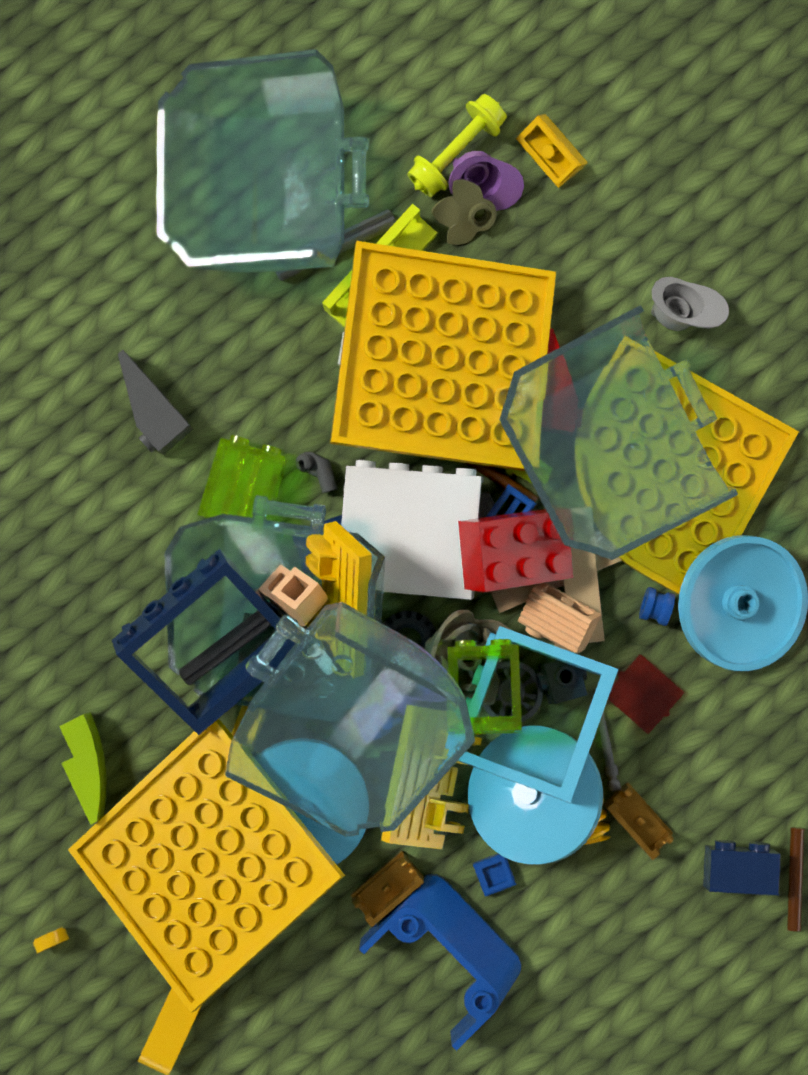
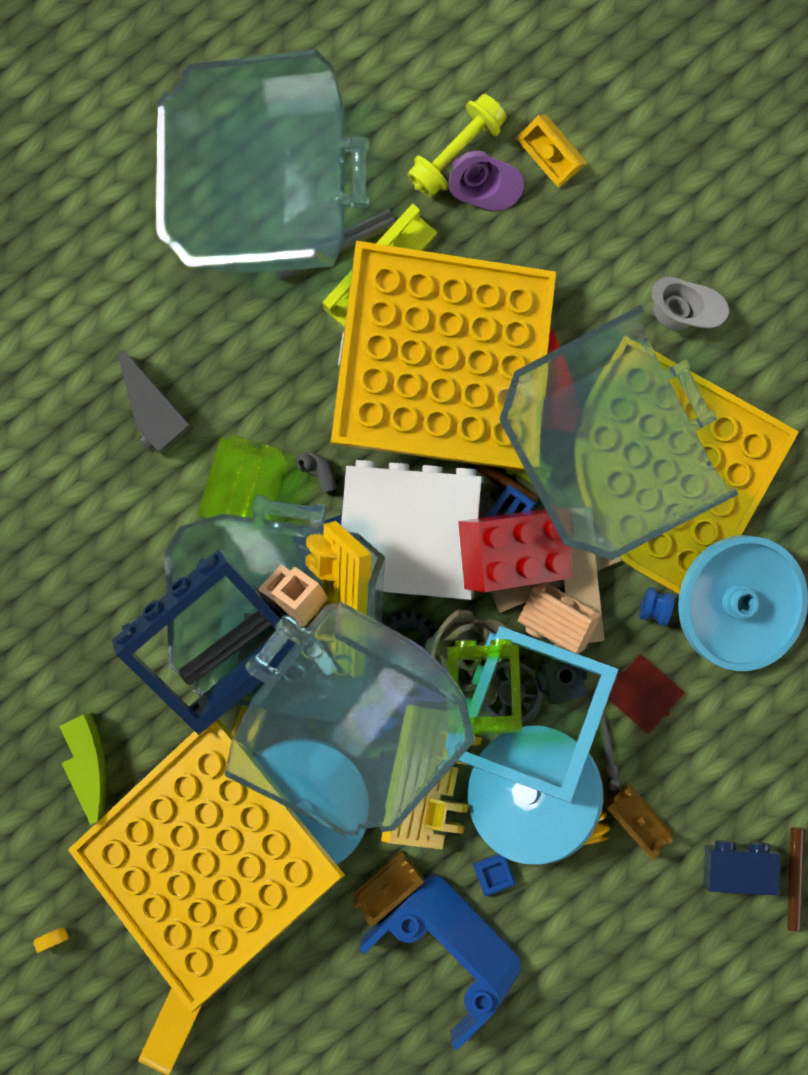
olive plate [431,179,497,245] -> none

